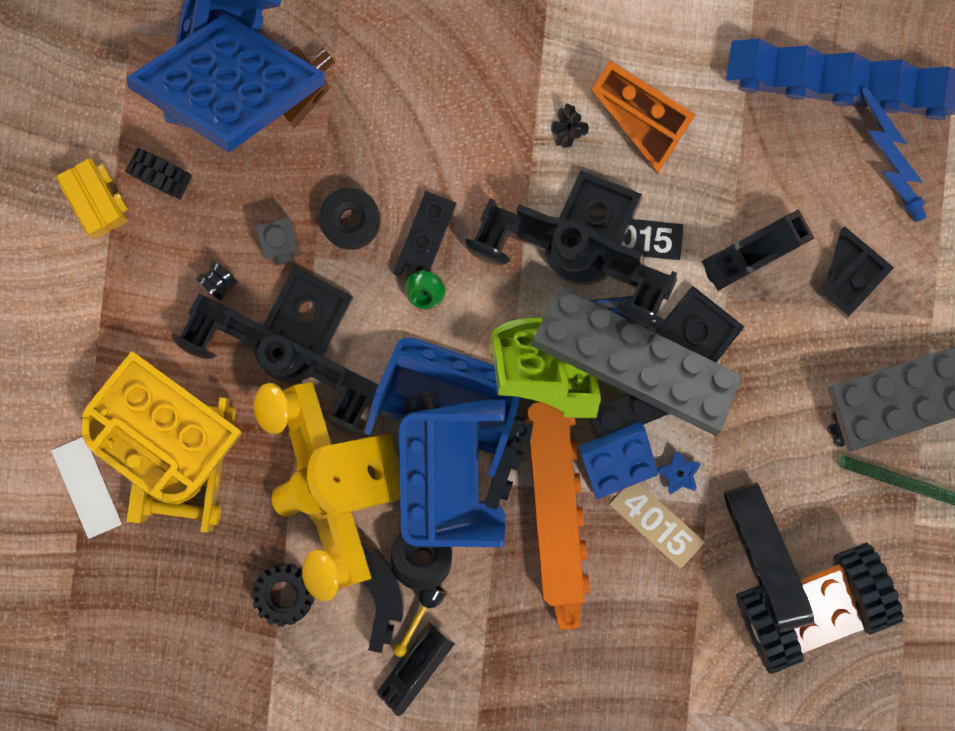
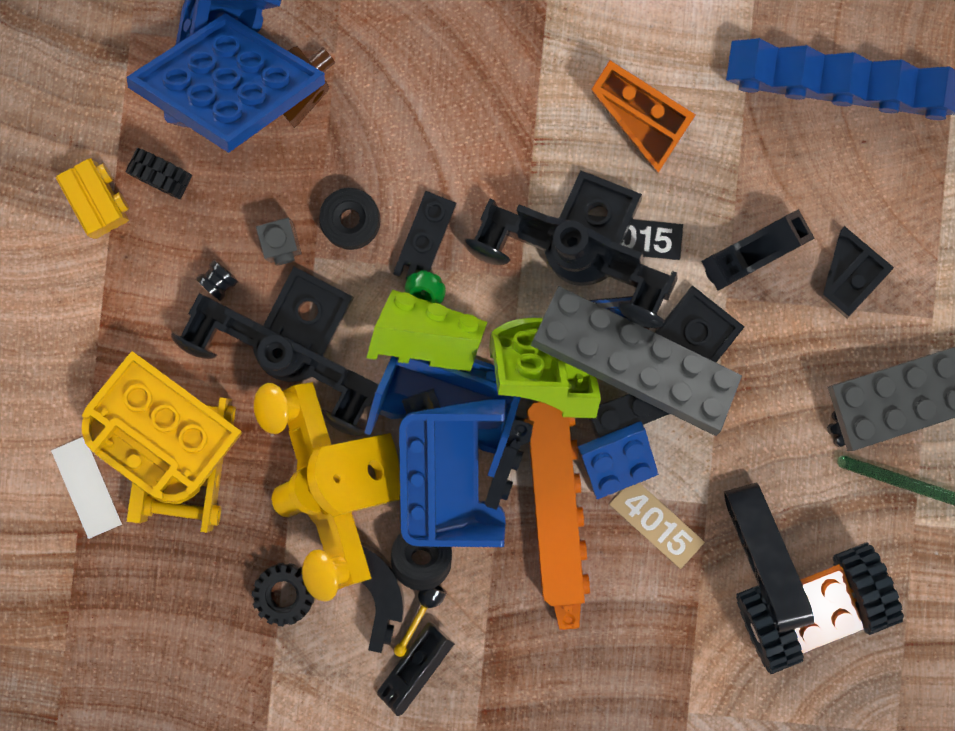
black plant [551,104,589,148] -> none
blue plate [657,451,700,494] -> none
blue piece [860,87,927,222] -> none
none -> lime wedge [366,289,487,371]

